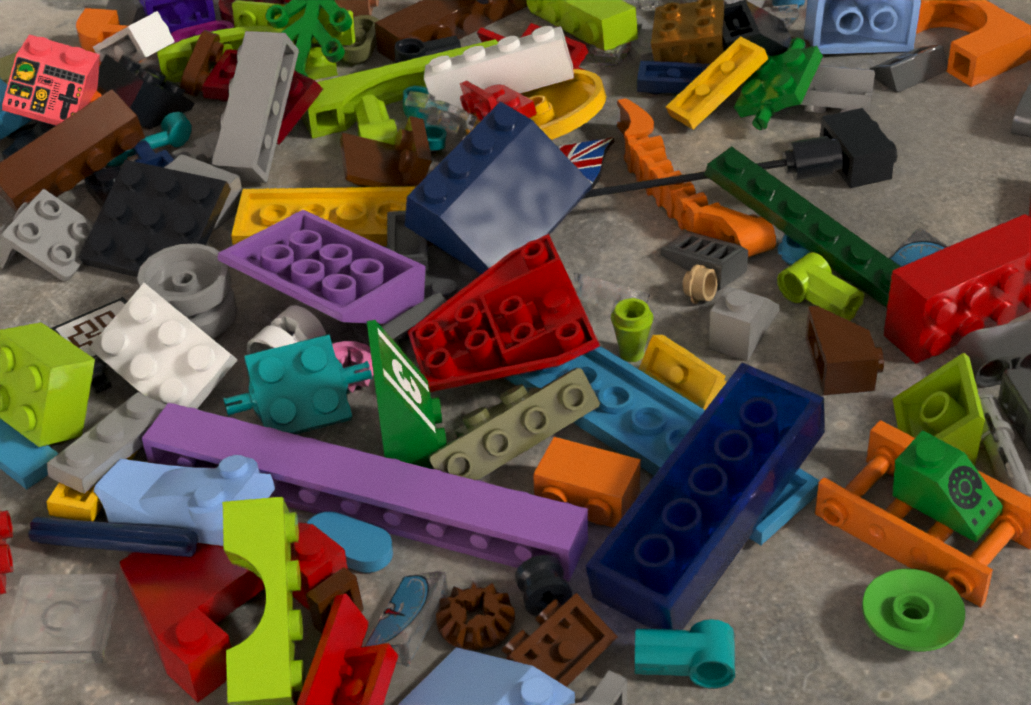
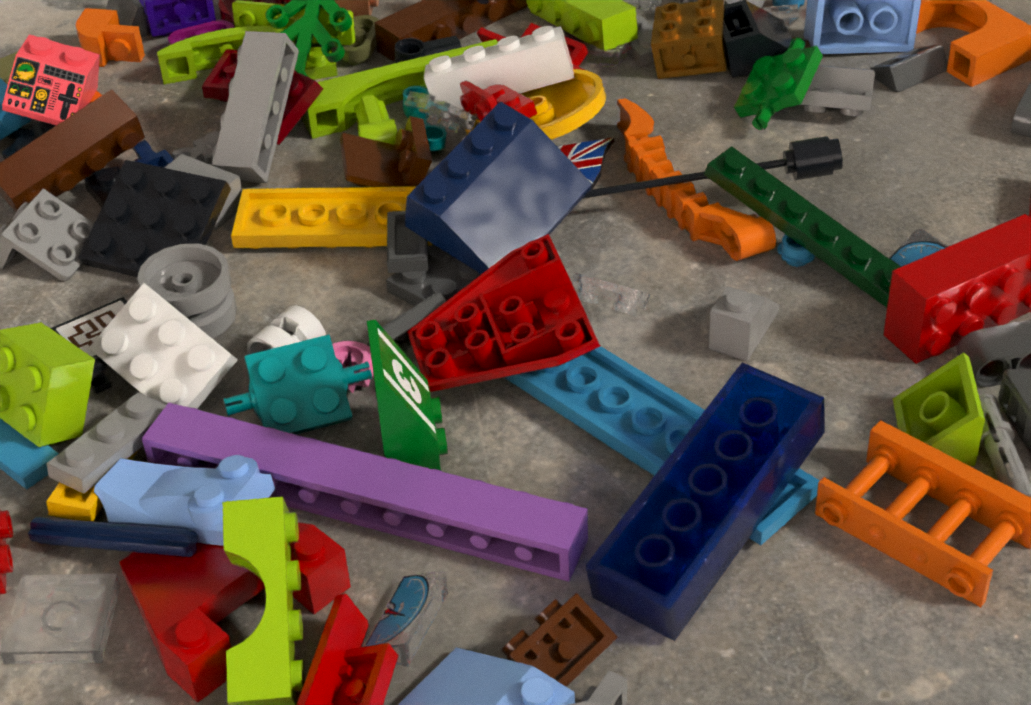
white slope [93,11,175,62] -> none
black slope [97,54,195,129] -> none
teal bar [106,112,192,167] -> none
reddish brown plate [180,30,224,97] -> none
medium lavender slope [218,210,426,324] -> none
reddish brown plate [306,567,364,634] -> none
dark azure tile [307,511,393,573] -> none
olive bracket [428,368,600,480] -> none
reddish brown gear [435,581,515,650] -> none
black wheel [515,555,572,617] -> none
orange brick [533,437,641,530] -> none
lime cone [611,298,654,362] -> none
teal piece [635,619,736,689] -> none
dark blue plate [637,61,710,95] -> none
yellow plate [638,335,728,413] -> none
dark grey slope [661,231,748,290] -> none
yellow plate [666,36,768,130] -> none
tan plate [683,264,718,304] -> none
lime piece [777,252,864,321] -> none
reddish brown slope [805,306,884,395] -> none
black brick [820,108,898,188] -> none
bright green dish [862,569,965,652] -> none
green slope [892,430,1003,543] -> none

